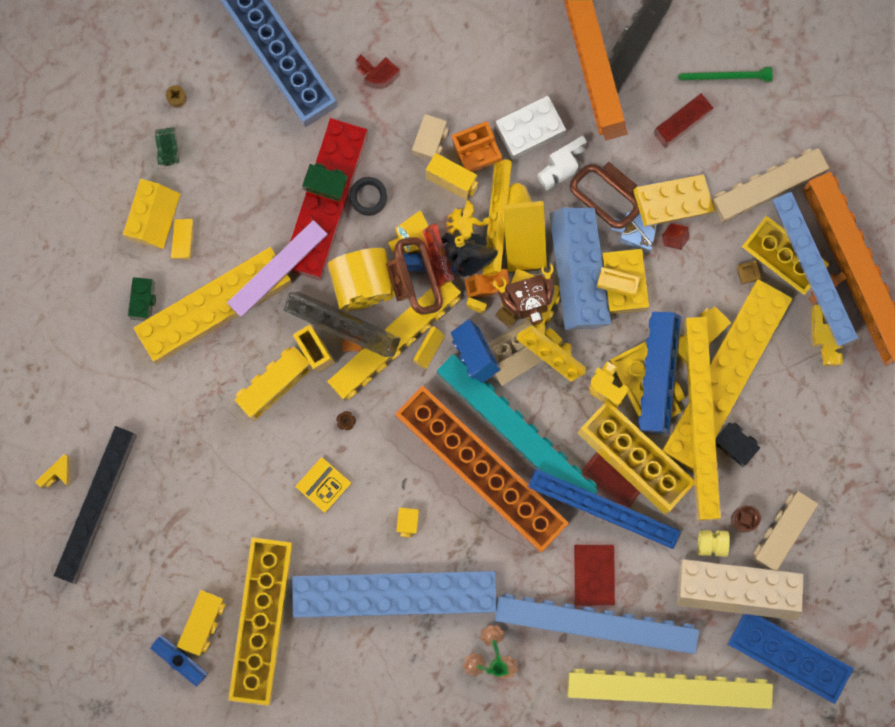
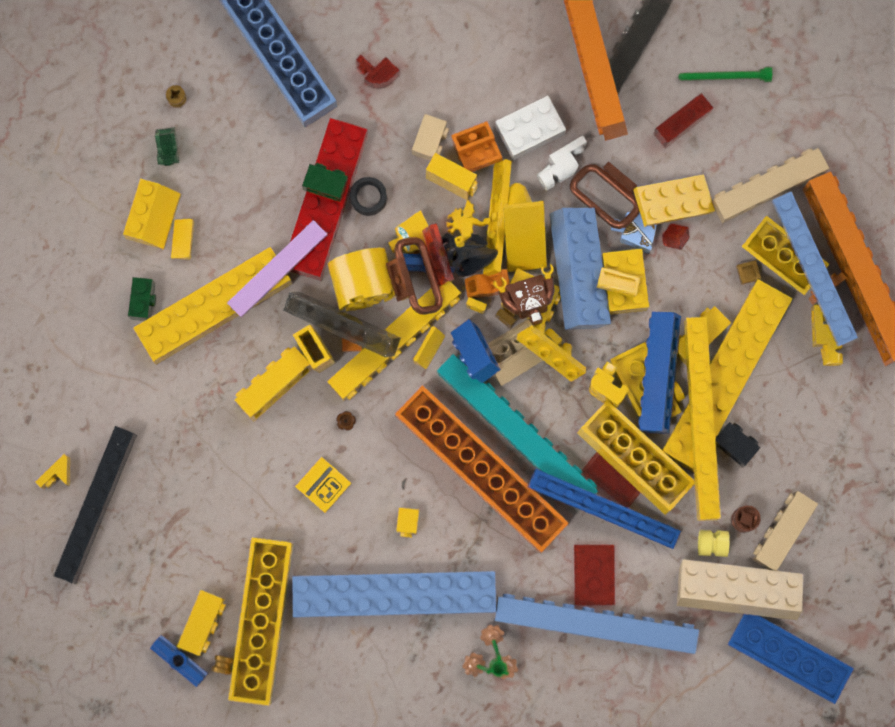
light yellow brick [567,669,773,709] -> none
none -> pearl gold wheel [211,655,234,675]

